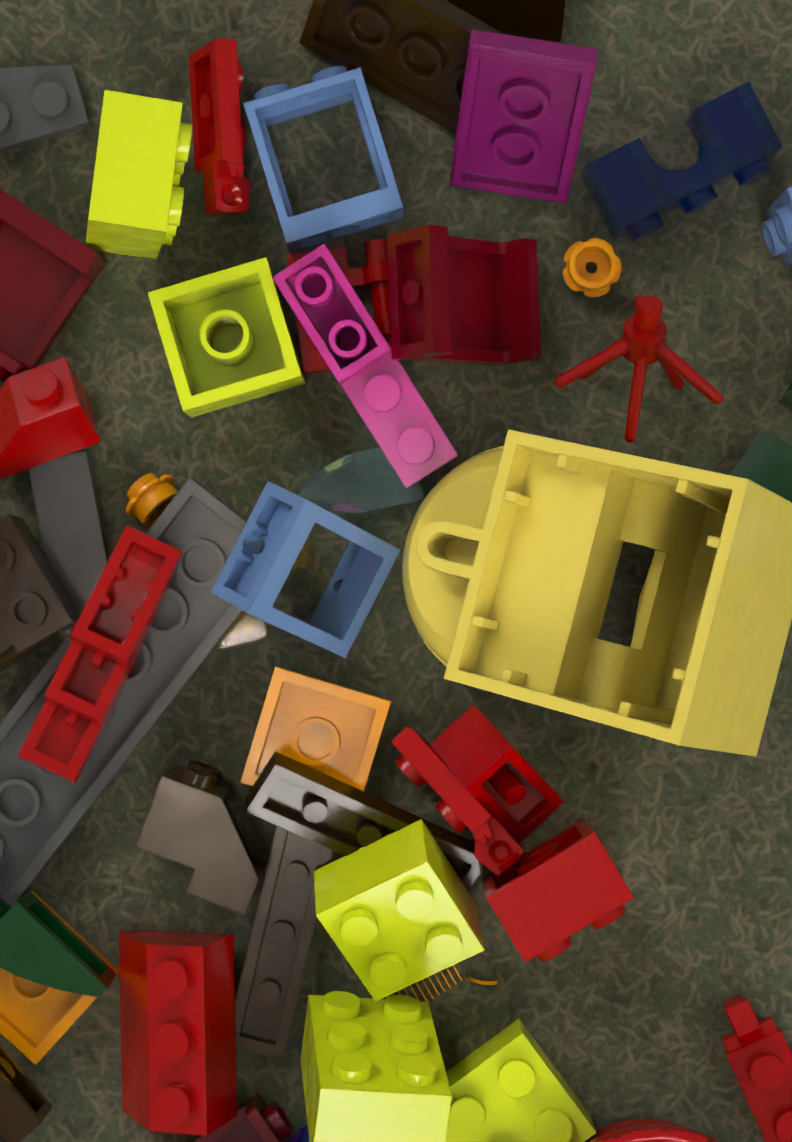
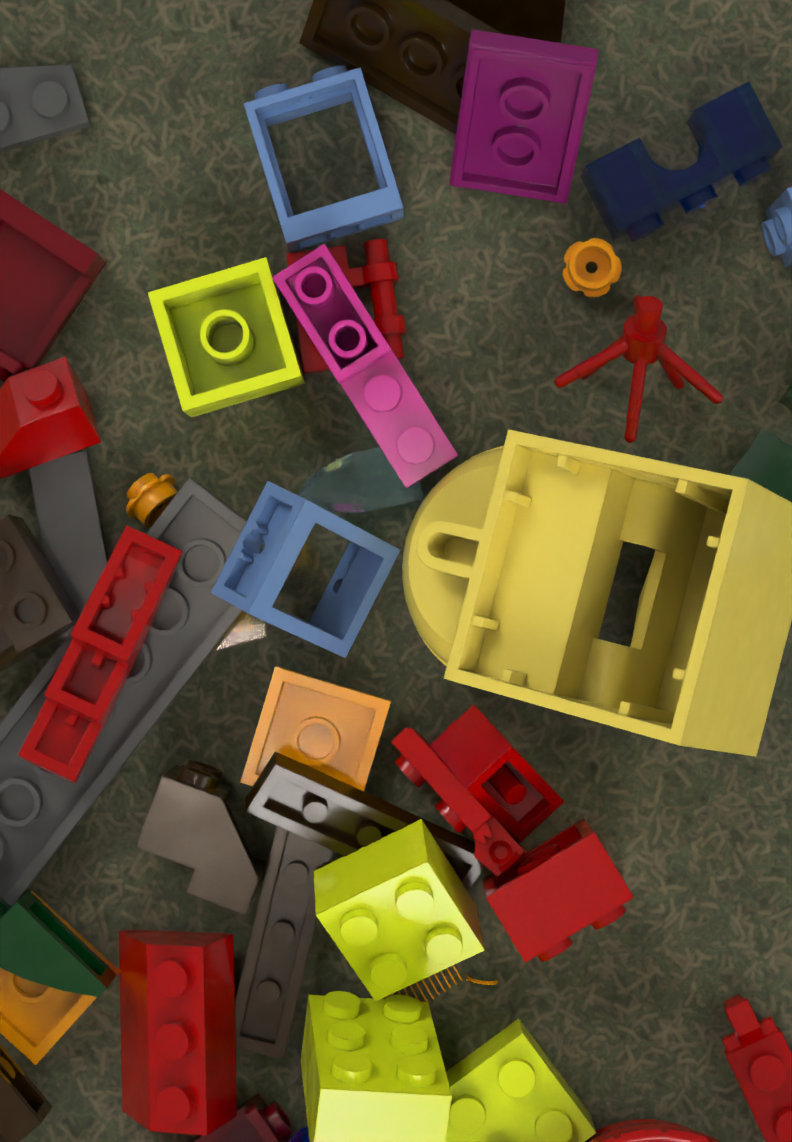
neon yellow brick [85,90,192,259] -> none
red hinge [188,38,251,216] -> none
dark red panel [387,224,541,366] -> none

